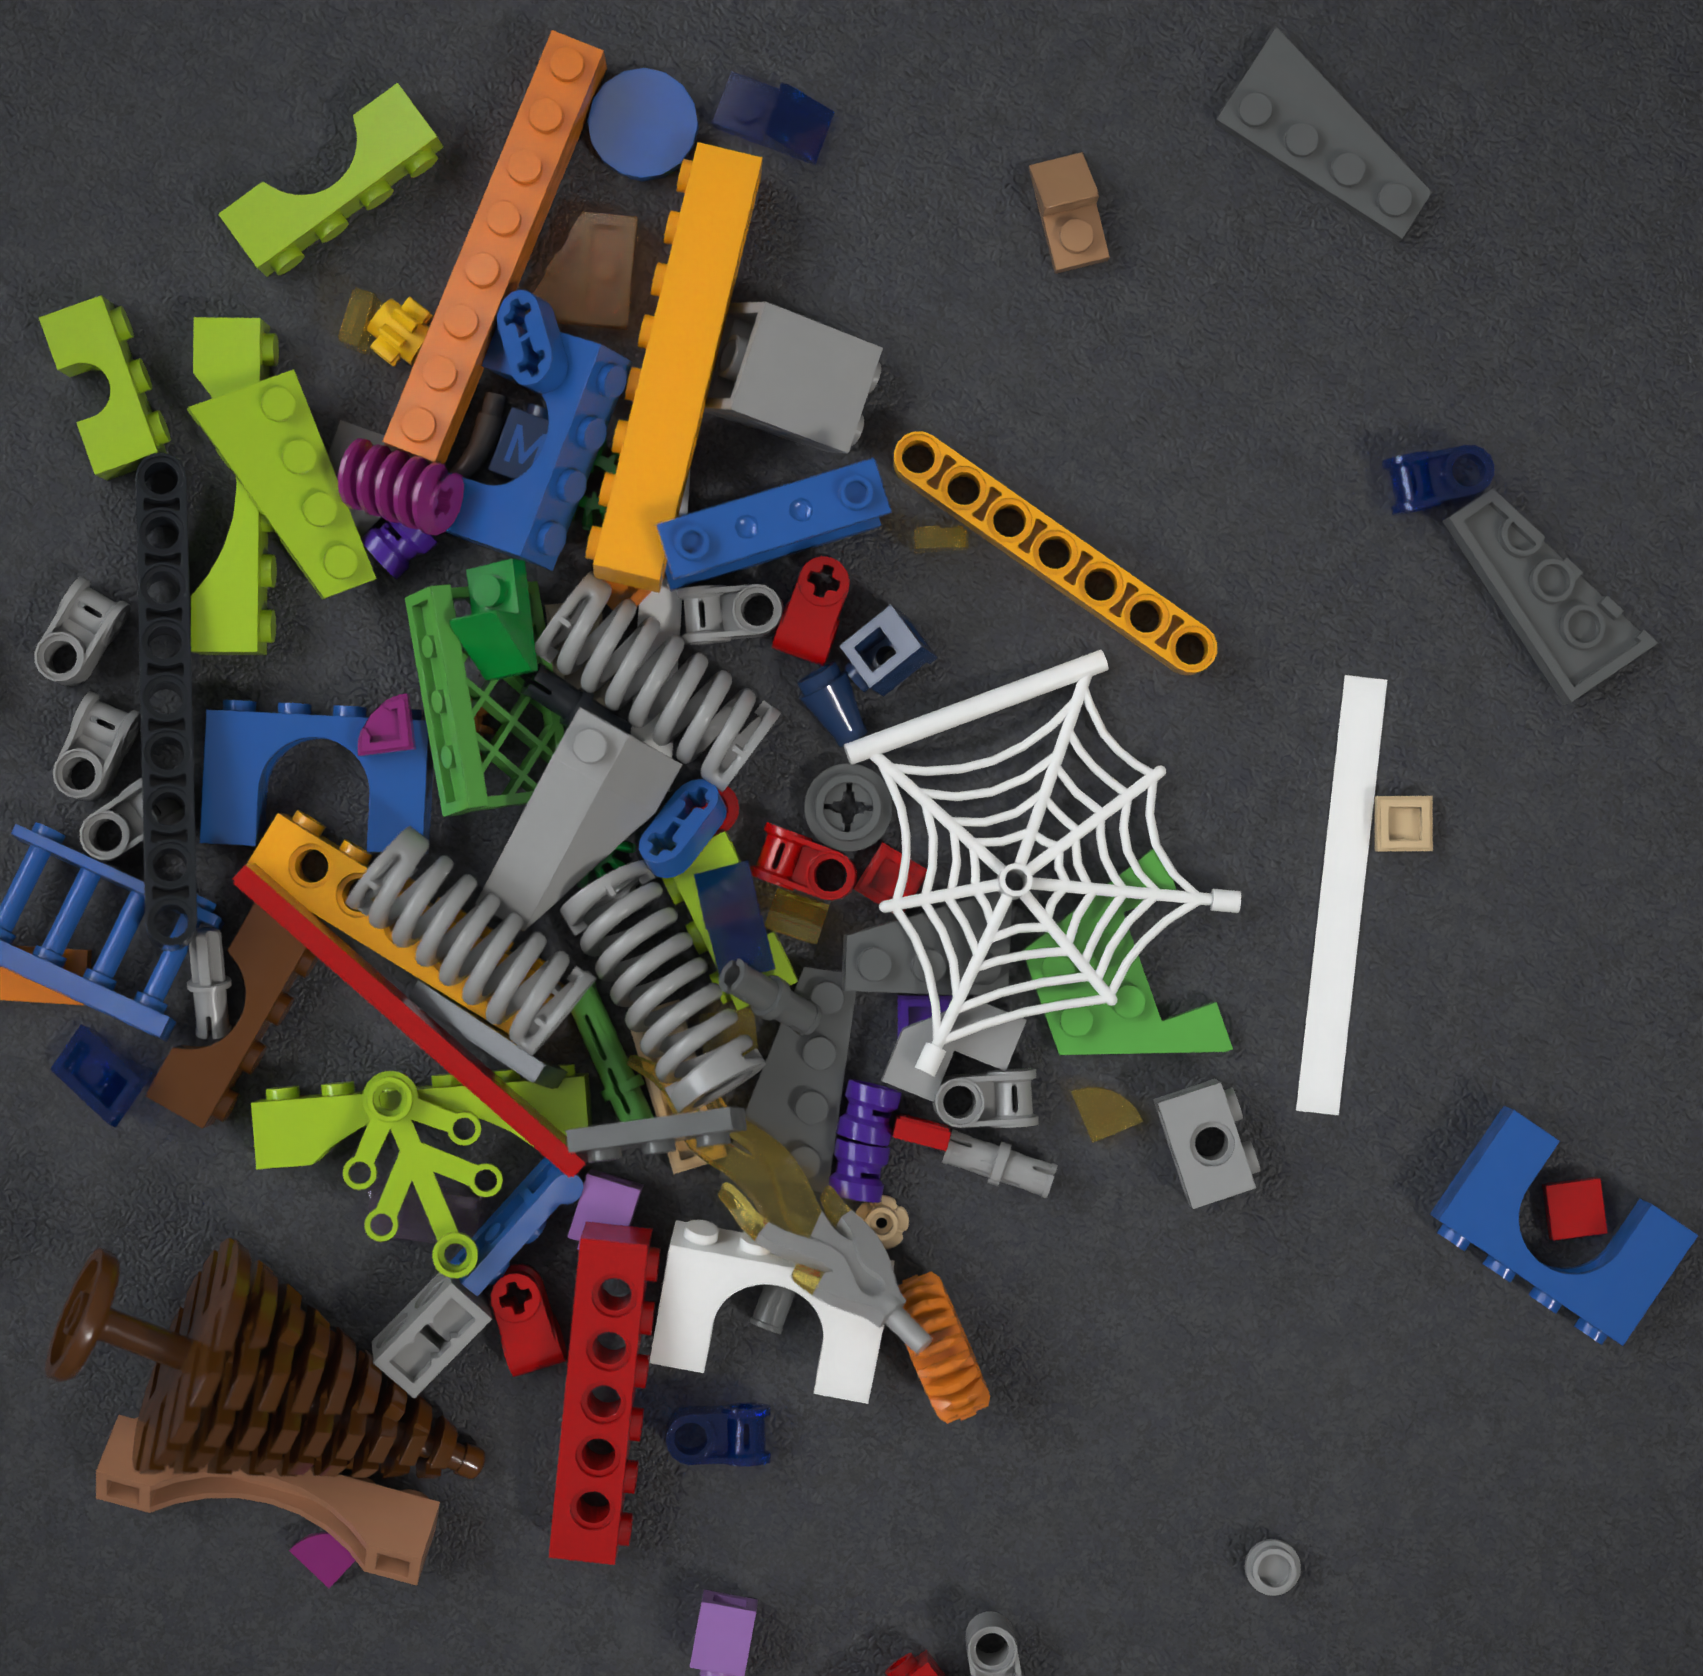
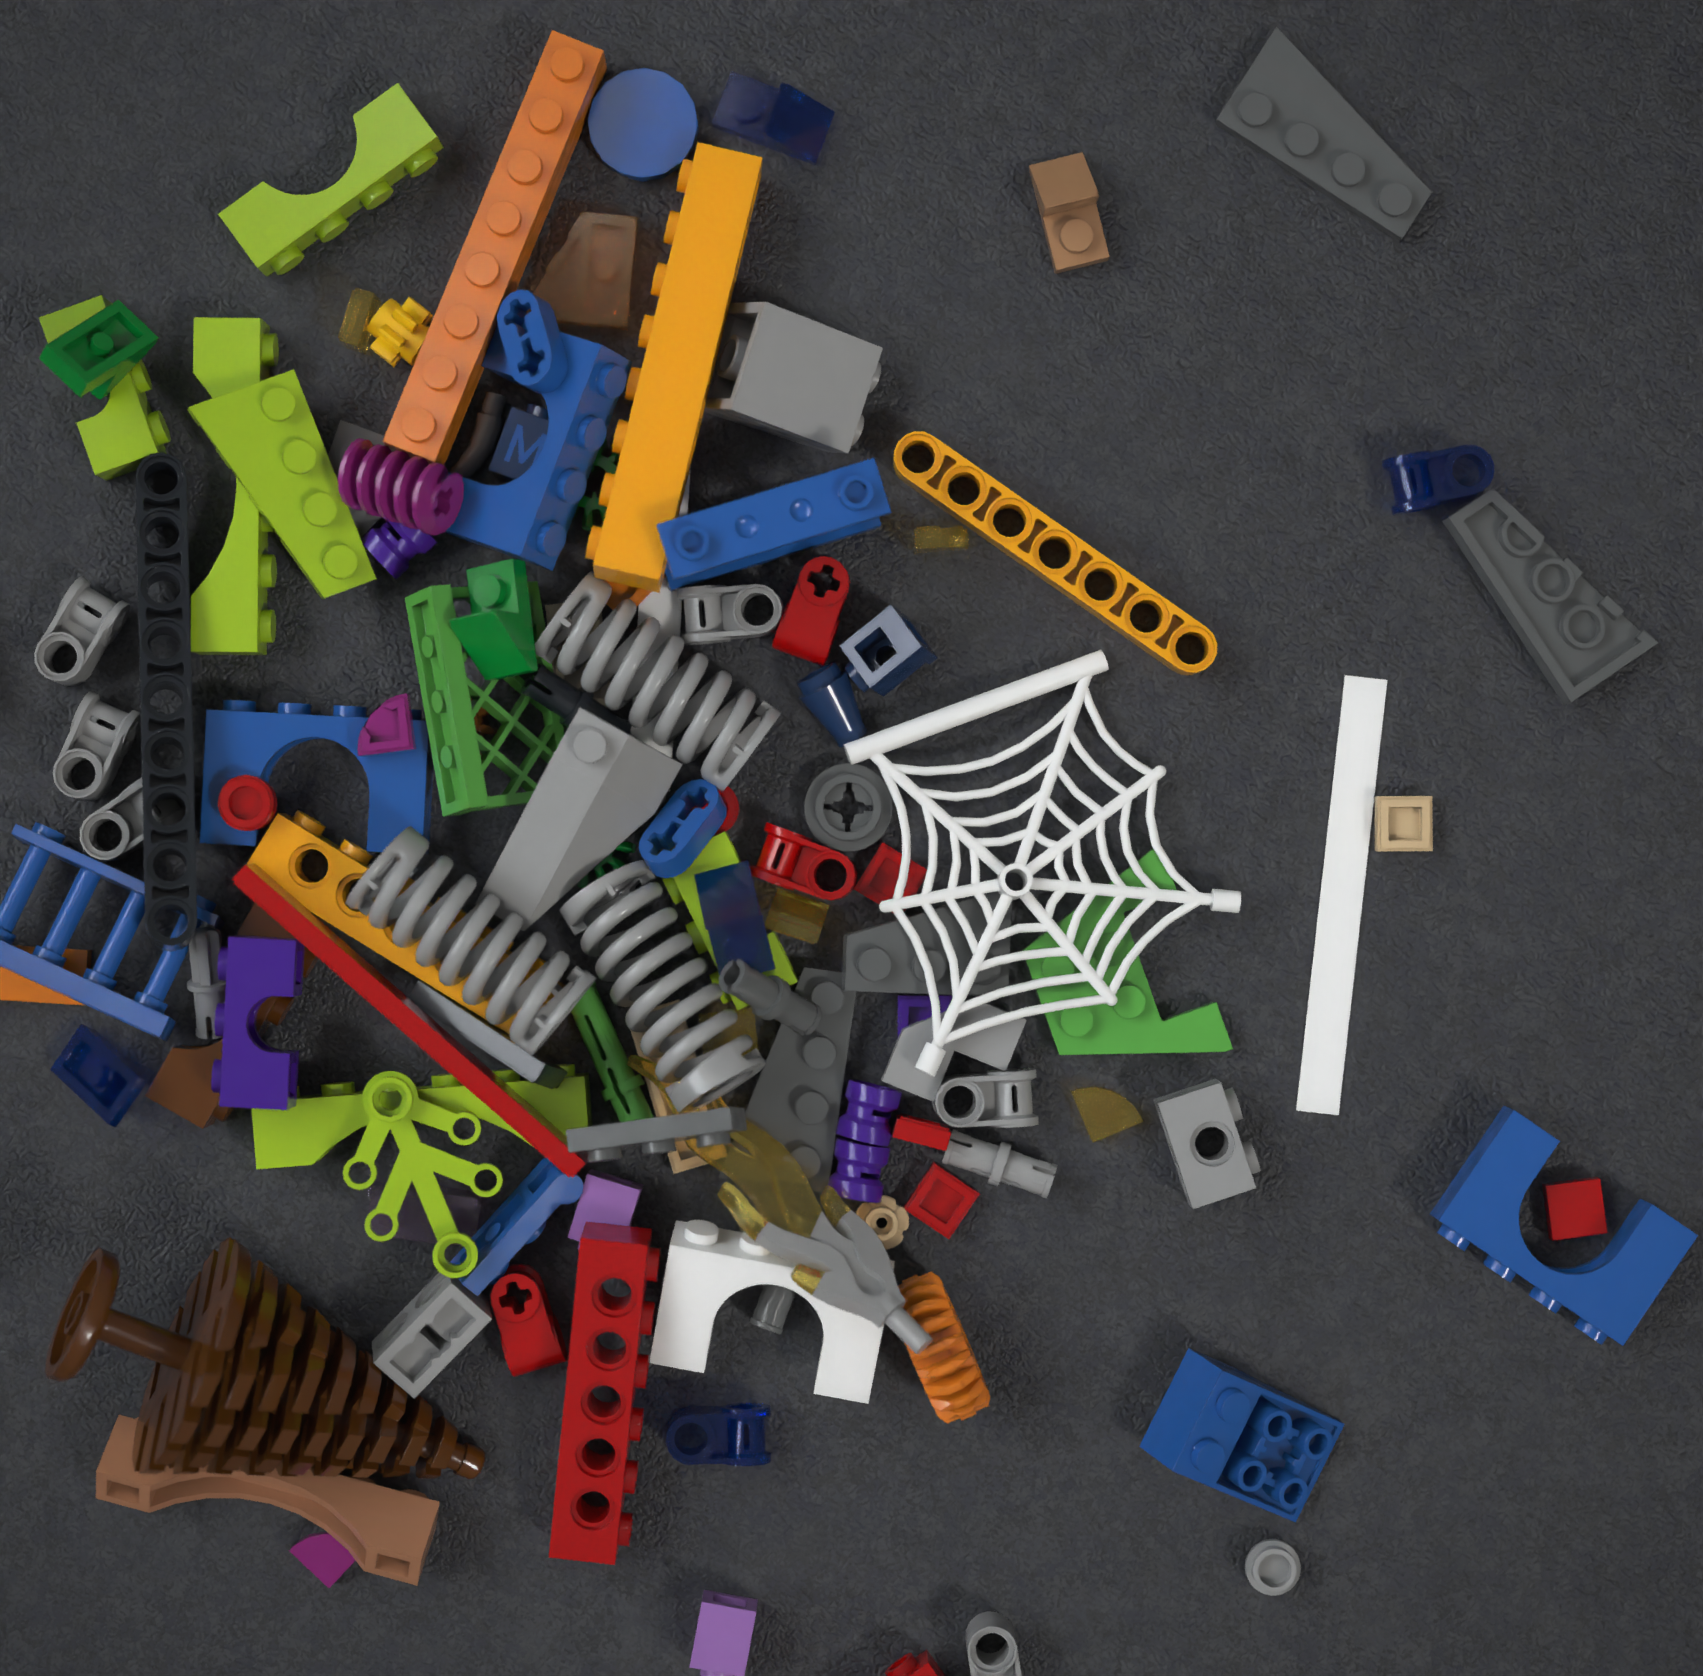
none -> green slope [39,299,159,399]
none -> dark purple arch [211,935,305,1110]
none -> red tile [218,775,277,831]
none -> red tile [903,1162,980,1239]
none -> blue slope [1139,1348,1345,1523]

